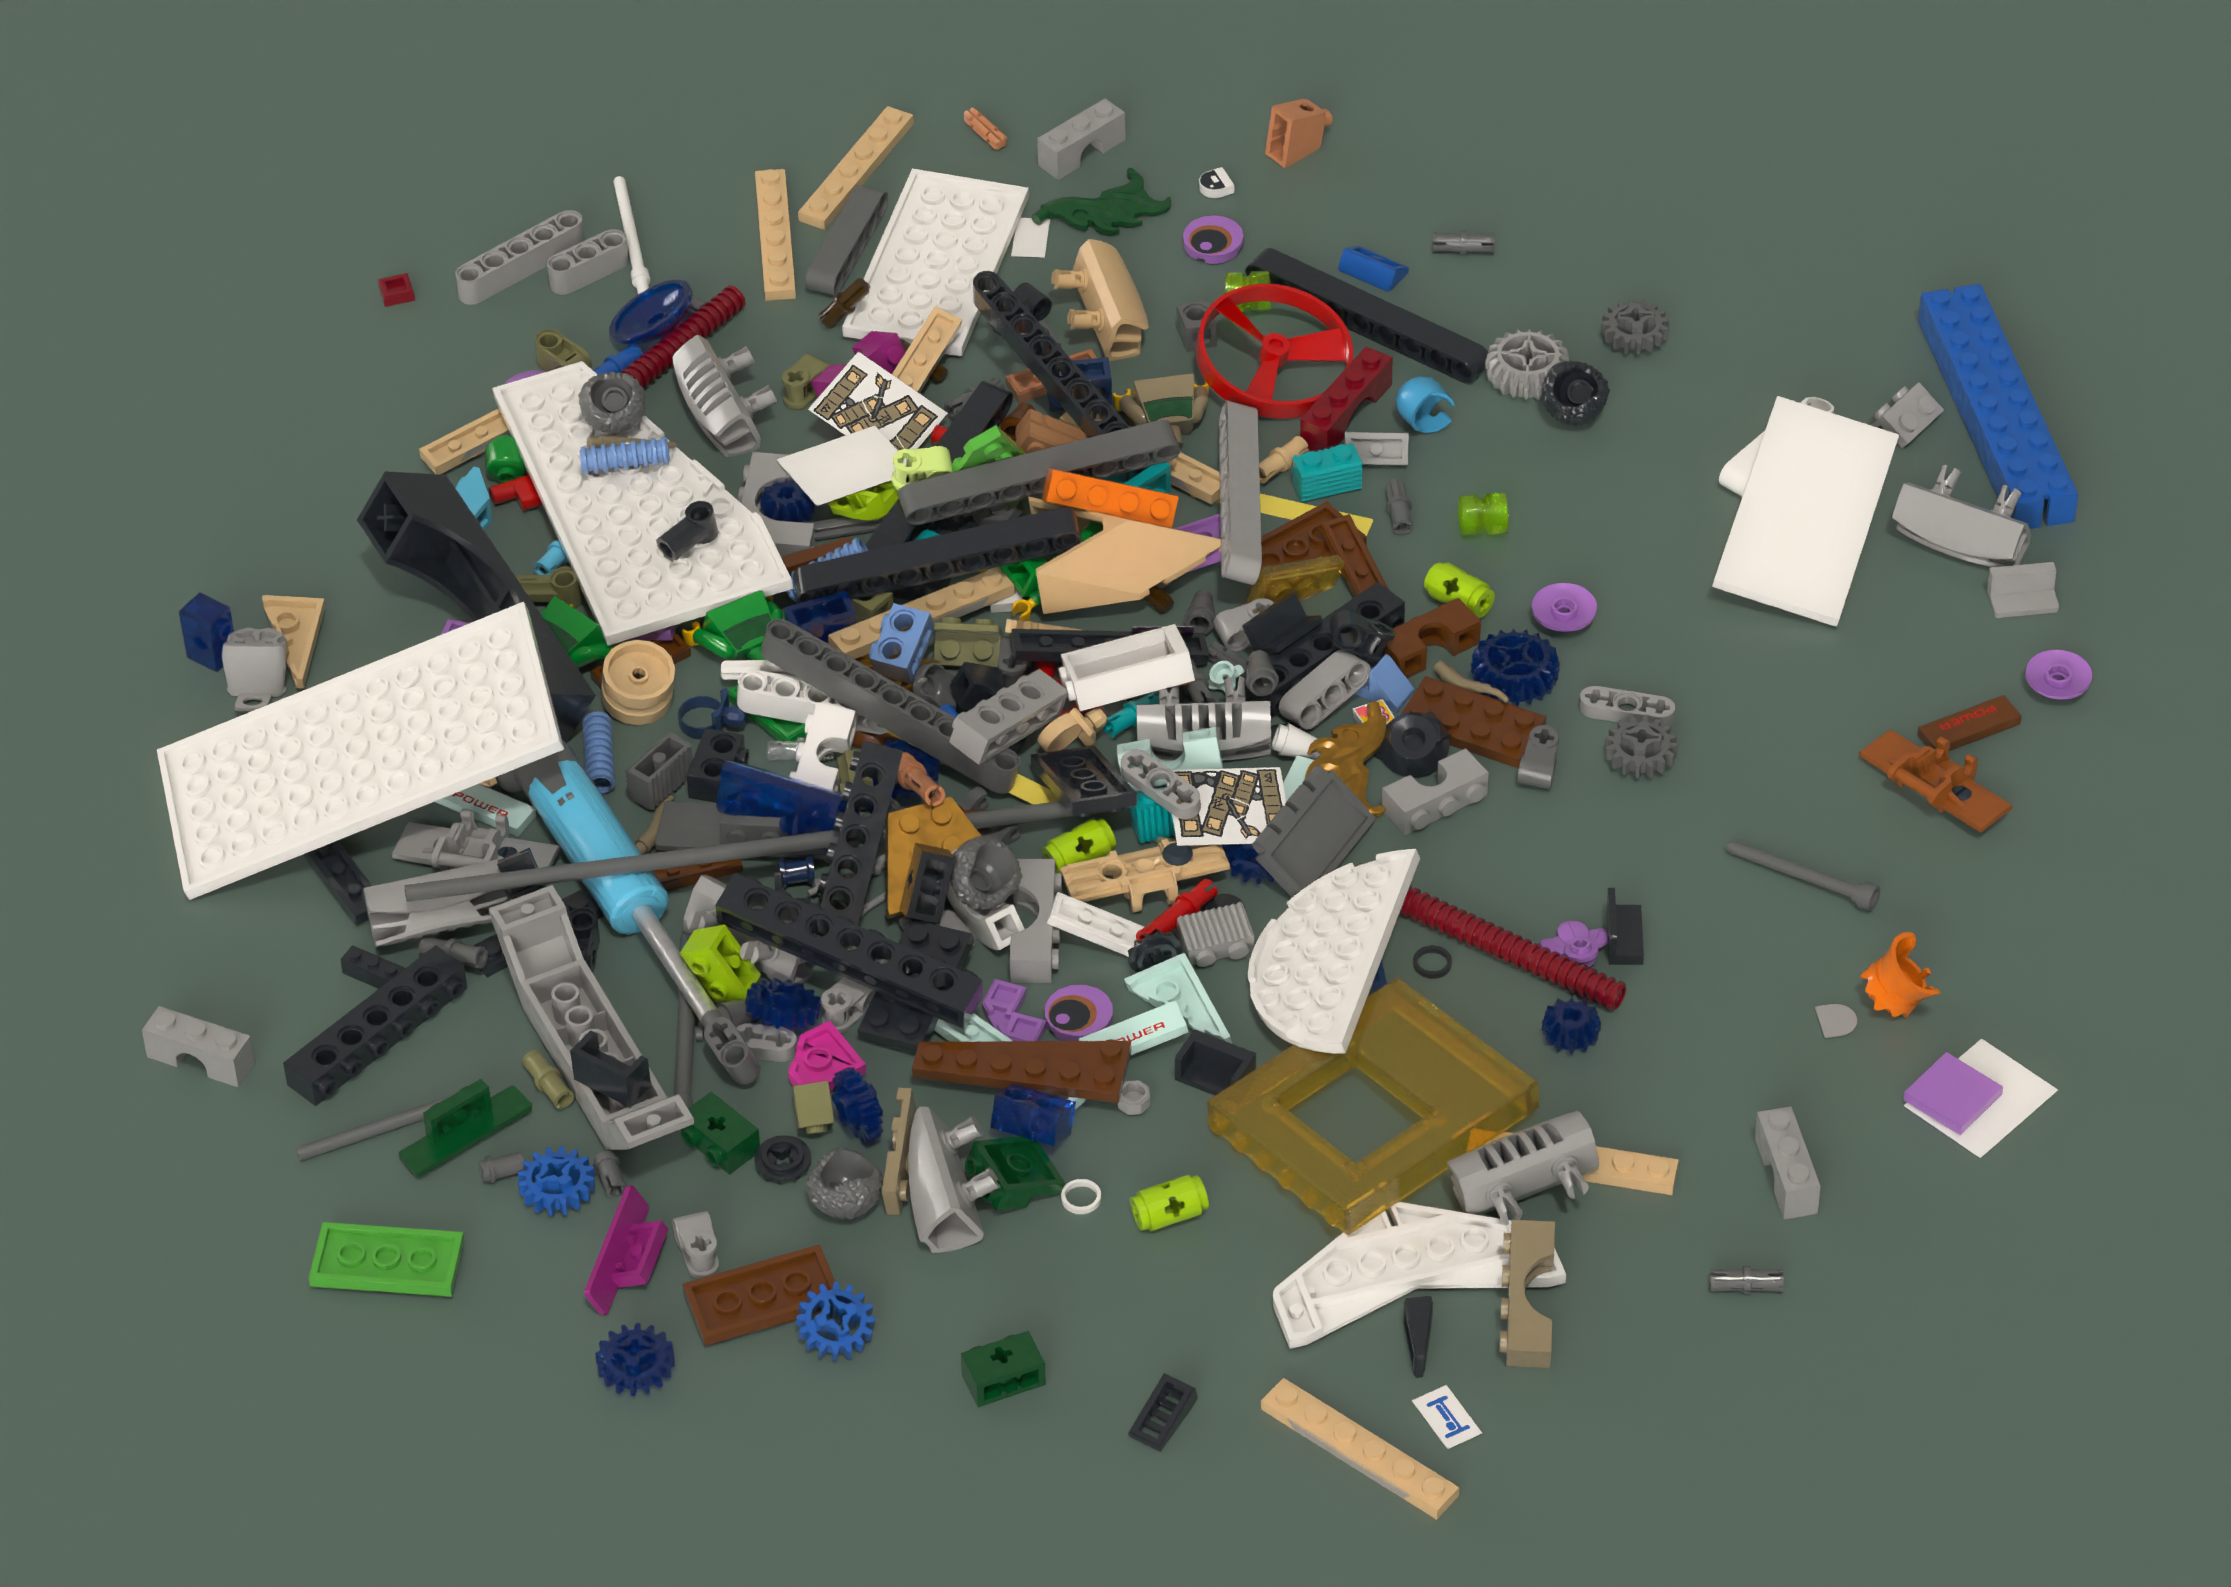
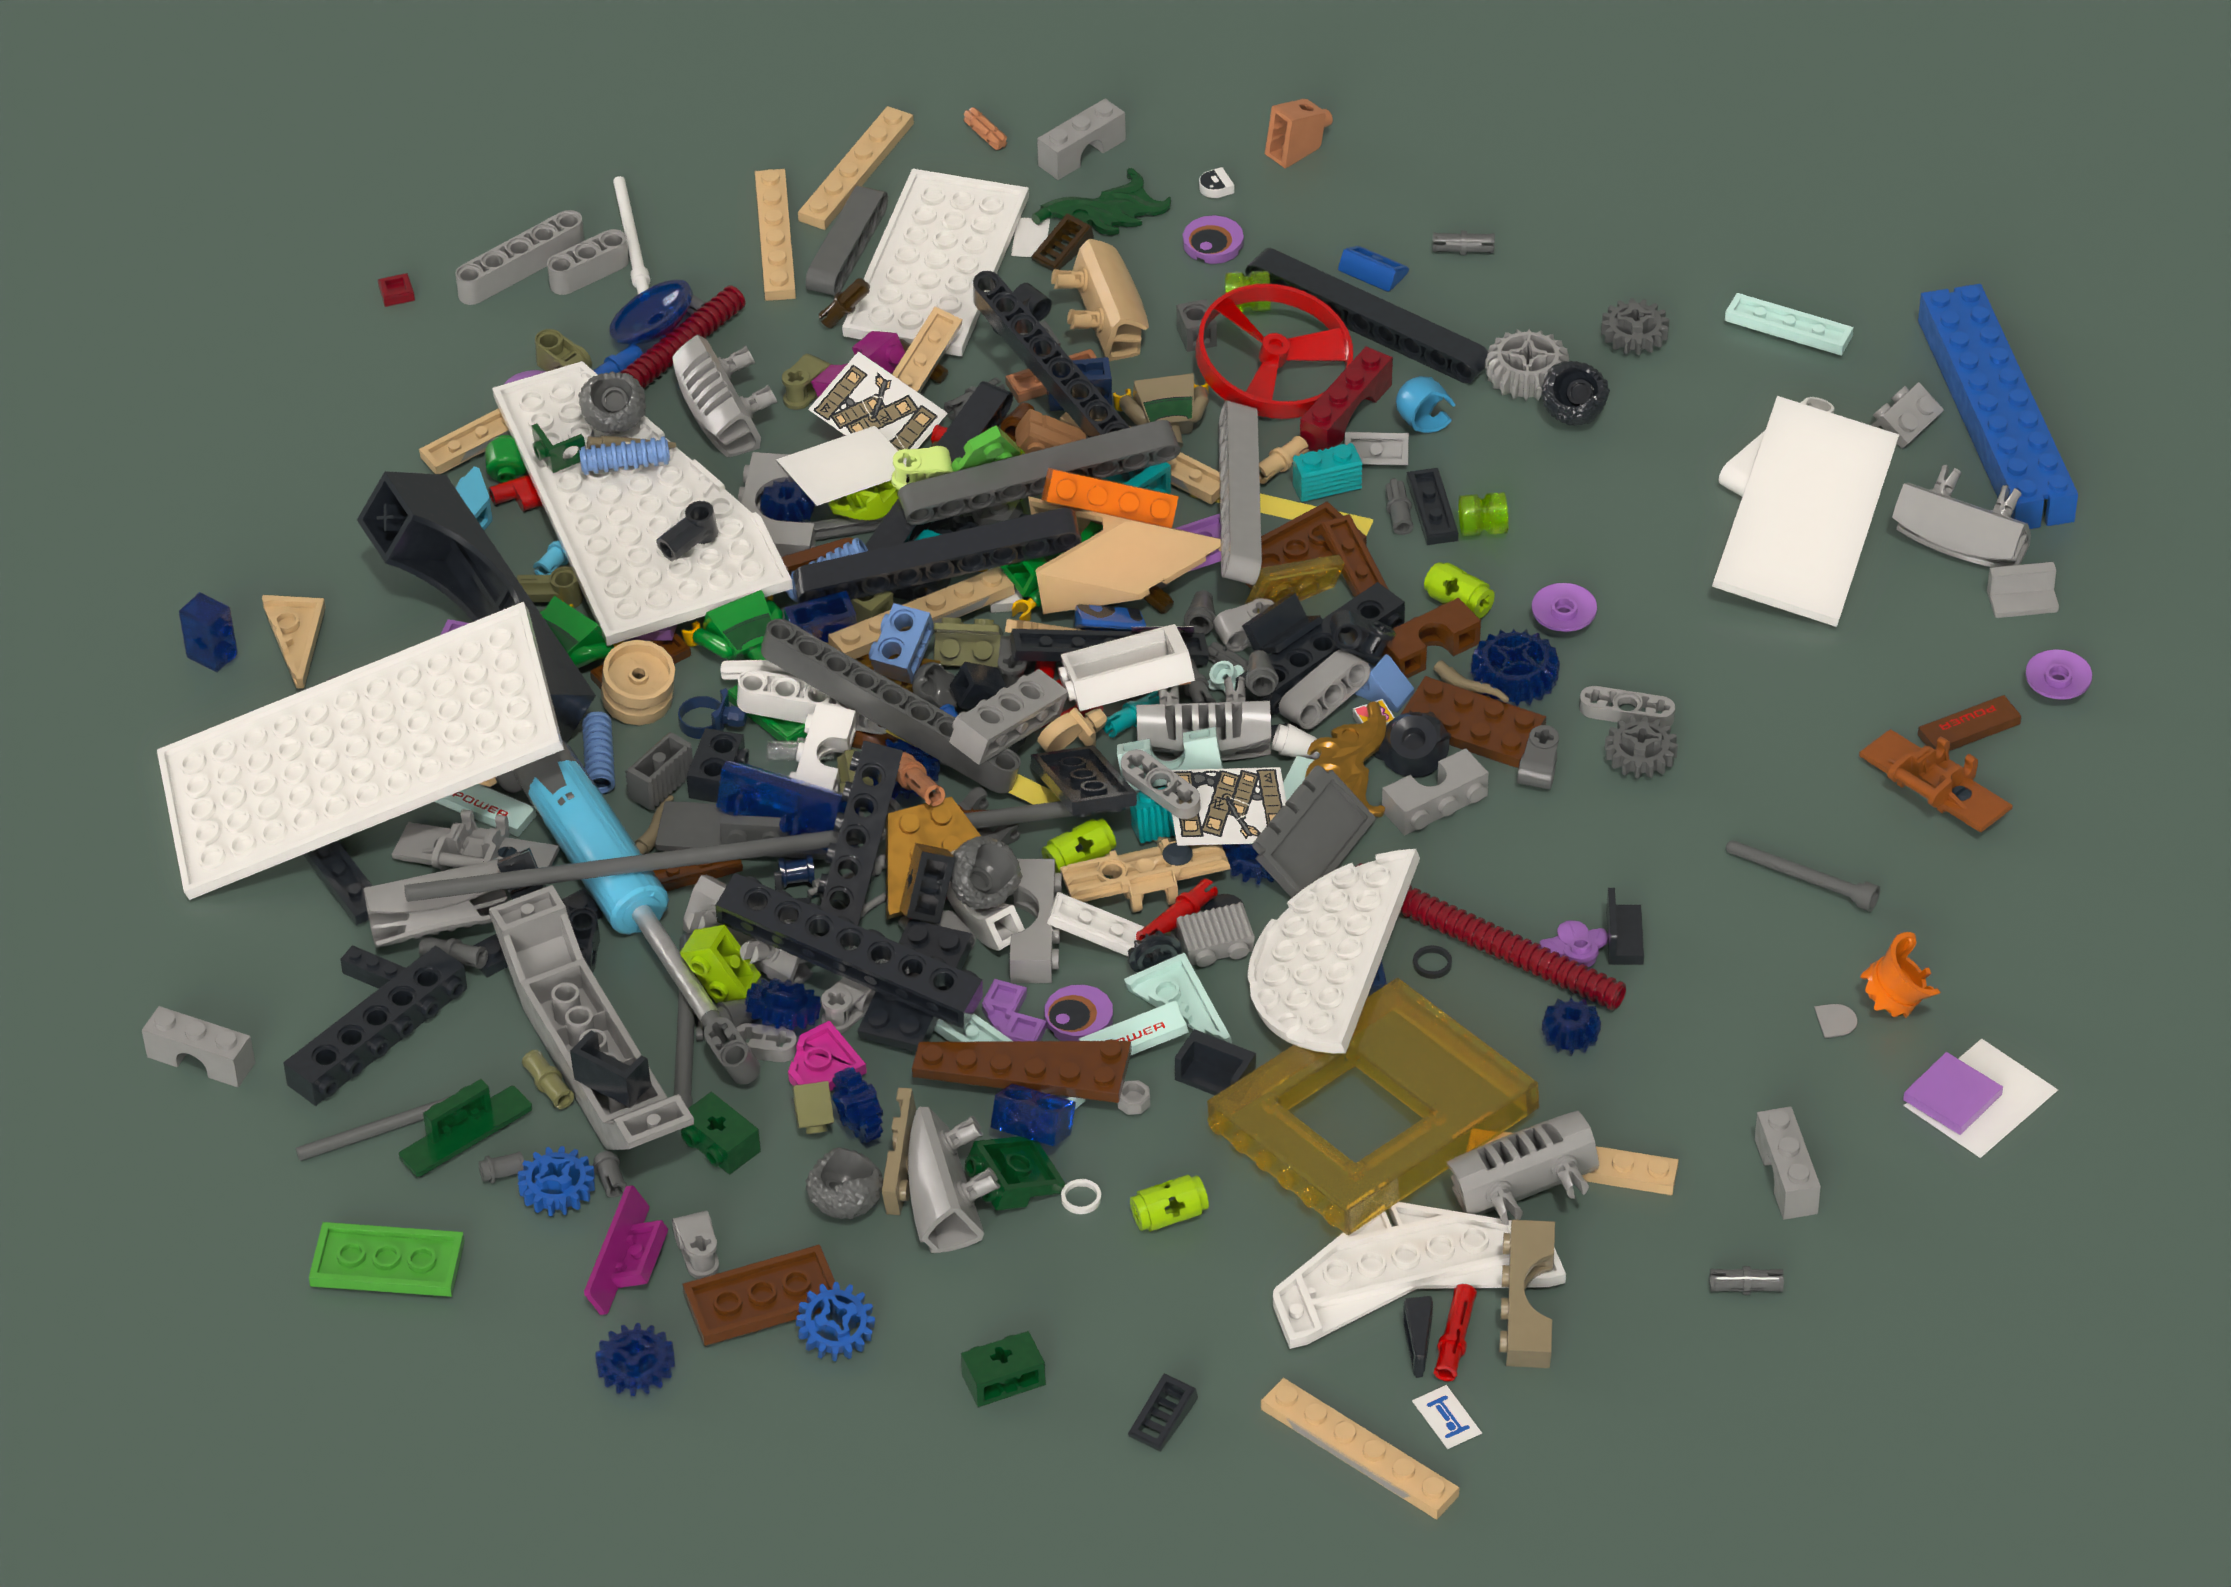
light grey piece [222,628,288,711] -> none
black gear [755,1135,811,1184] -> none
none -> dark green bracket [531,423,586,473]
none -> dark brown slope [1031,213,1094,271]
none -> blue slope [1075,604,1146,631]
none -> black tile [1407,468,1459,545]
none -> red pin [1434,1284,1477,1381]
none -> light aqua plate [1725,293,1854,356]

